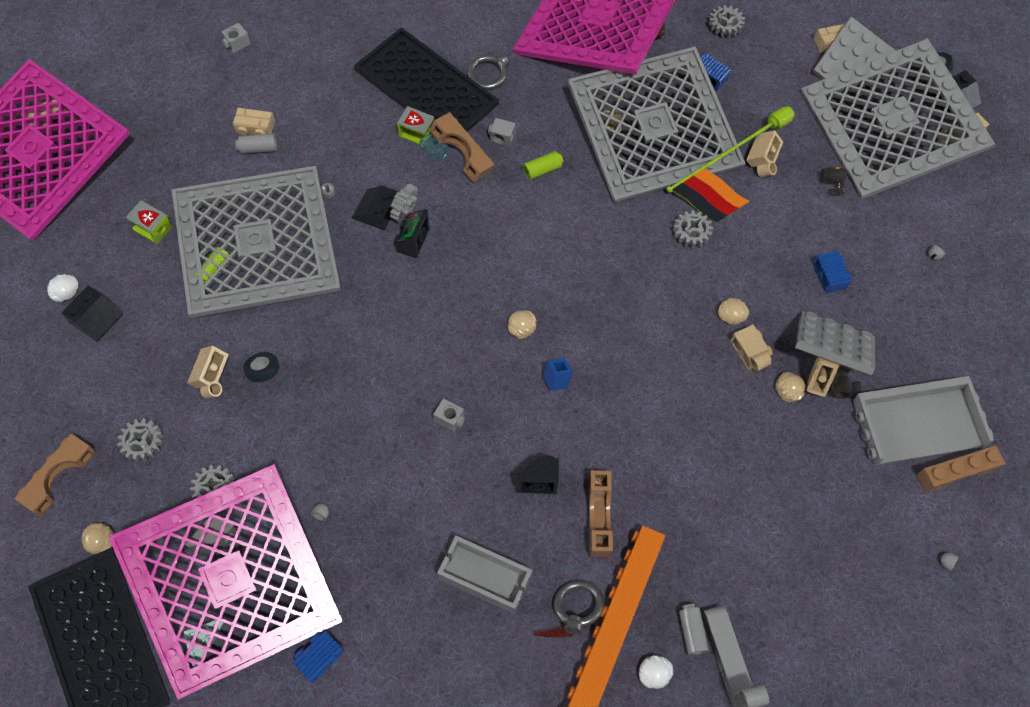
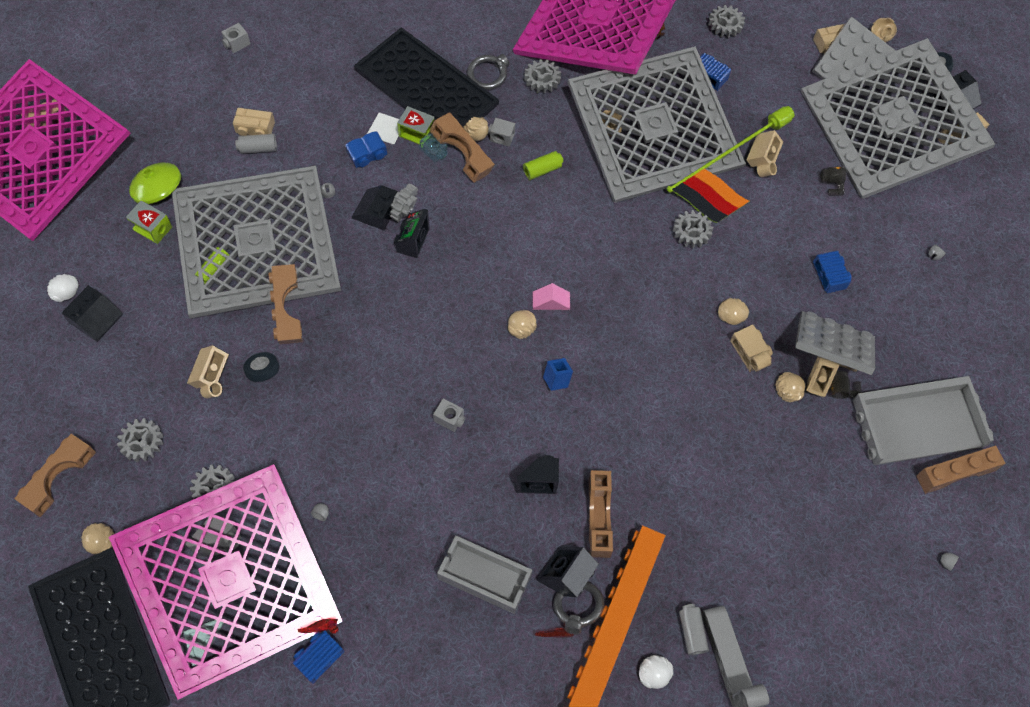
none -> lime dish [129,162,181,204]
none -> medium nougat arch [269,264,303,344]
none -> clear red bar [297,618,339,634]
none -> blue brick [345,131,387,168]
none -> white sticker [367,113,399,144]
none -> tan hair [464,117,489,141]
none -> light grey gear [524,59,561,93]
none -> bright pink slope [533,283,570,310]
none -> black slope [537,547,599,597]
none -> tan hair [871,18,897,43]

